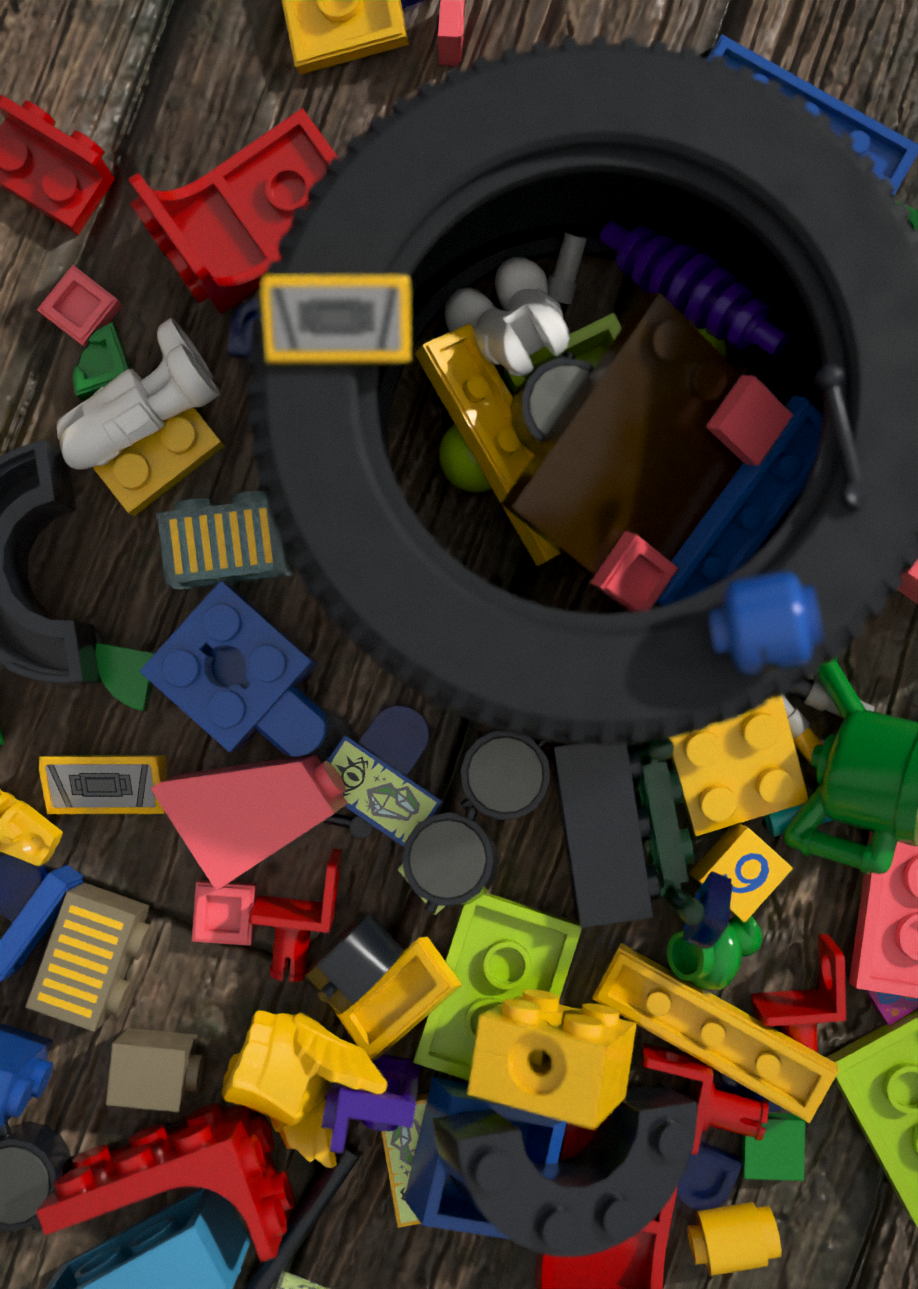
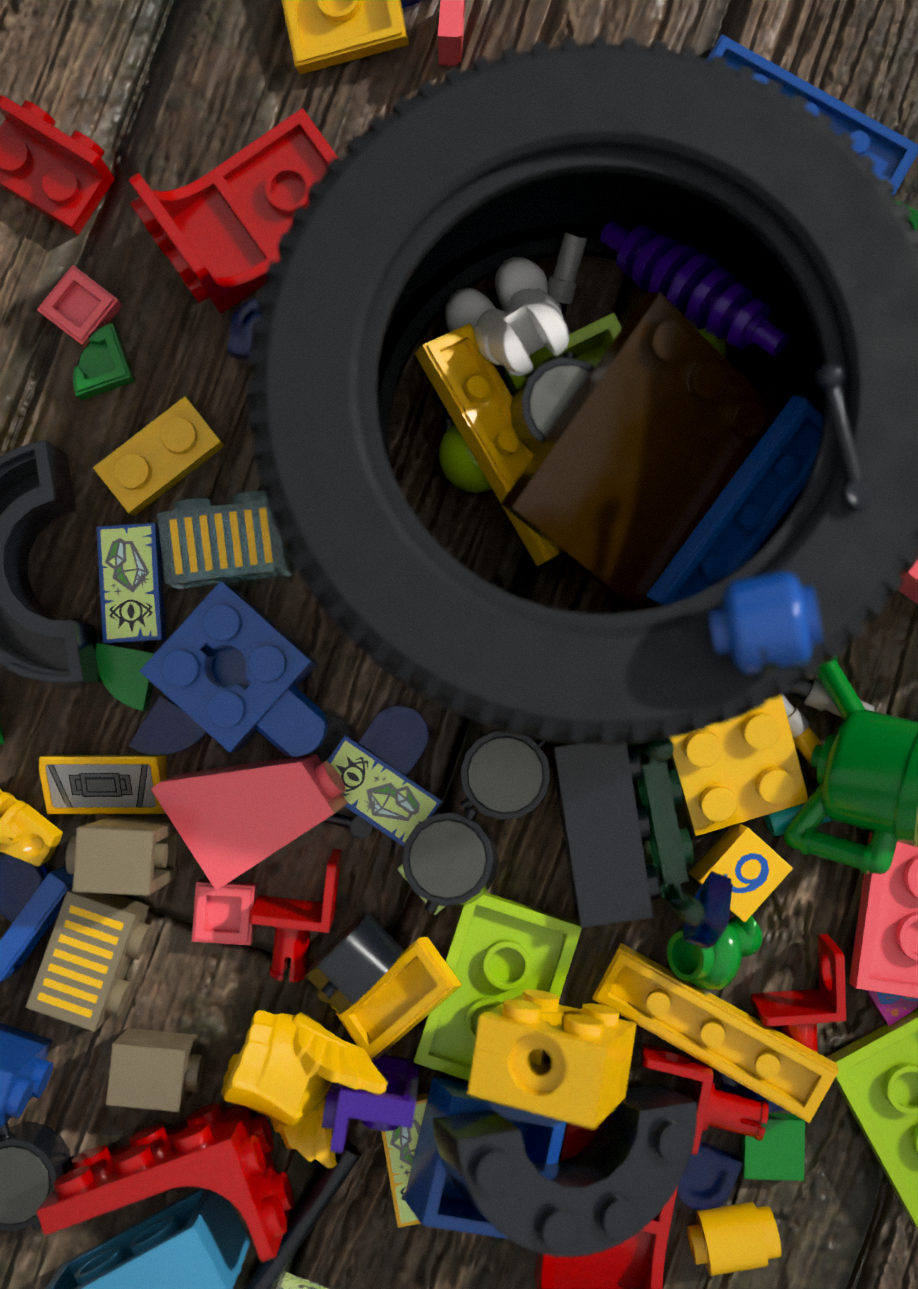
white piece [56,318,220,470] -> none
slope [262,276,411,363] -> none
coral tile [590,530,678,613] -> none
coral tile [706,375,793,466] -> none
none -> dark tan brick [66,816,179,896]
none -> tile [96,523,166,644]
none -> clear blue tile [129,696,208,755]

